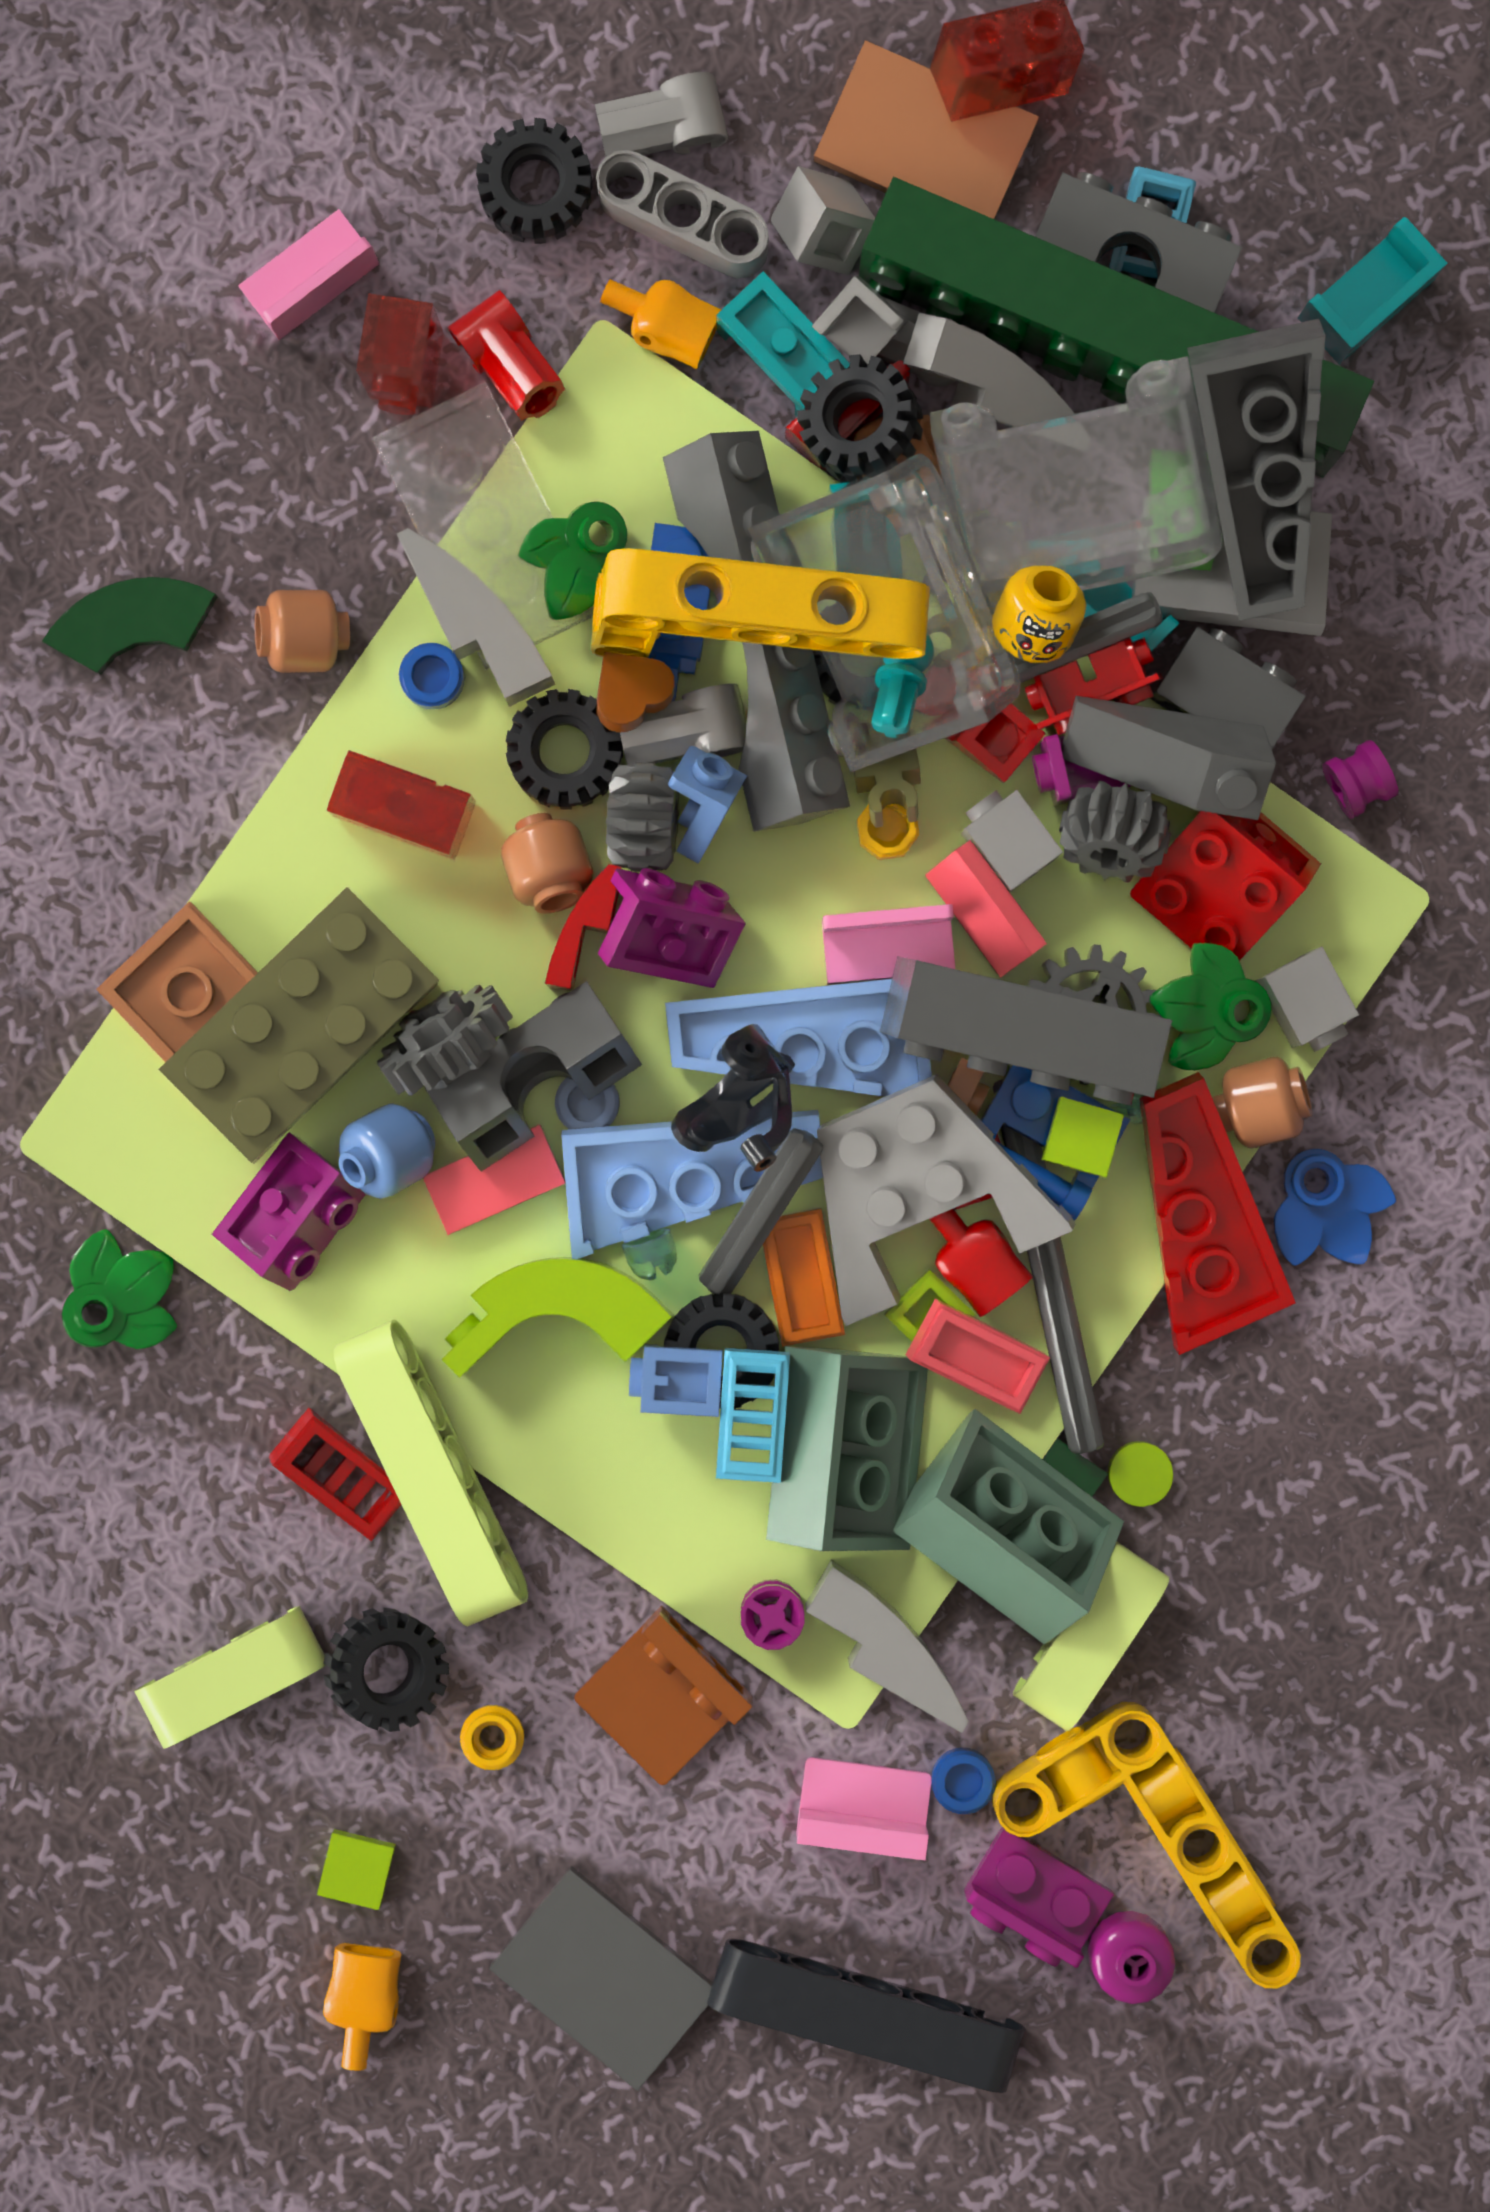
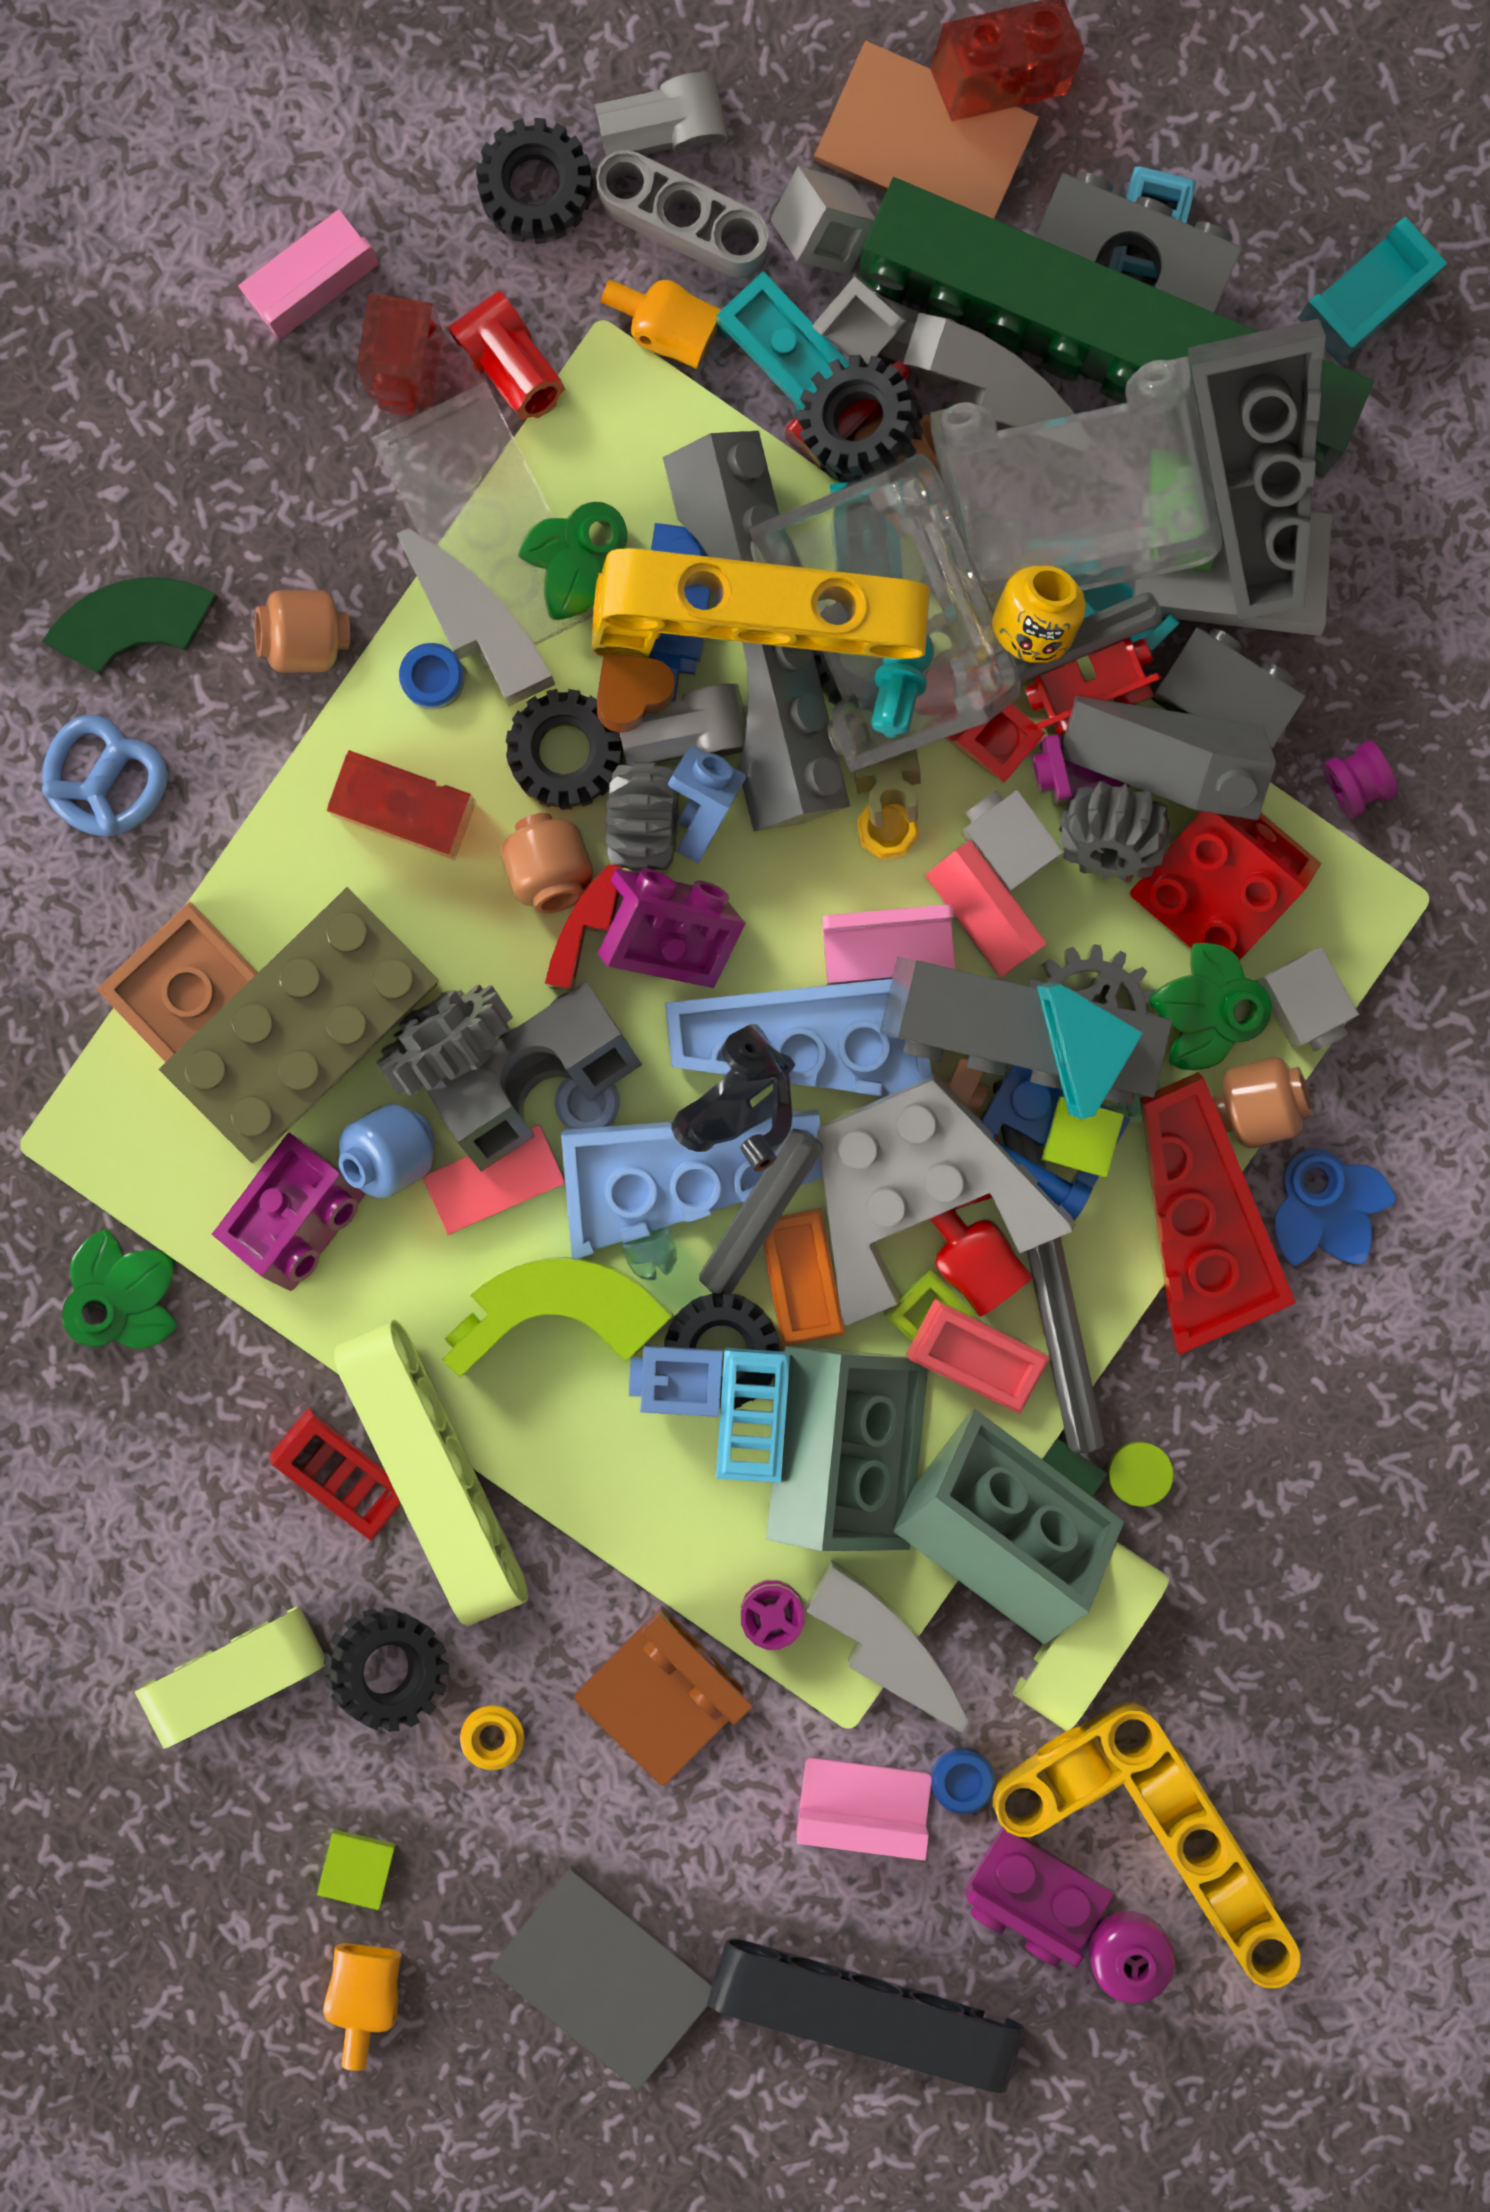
none -> medium blue piece [42,714,168,836]
none -> teal slope [1037,982,1143,1119]

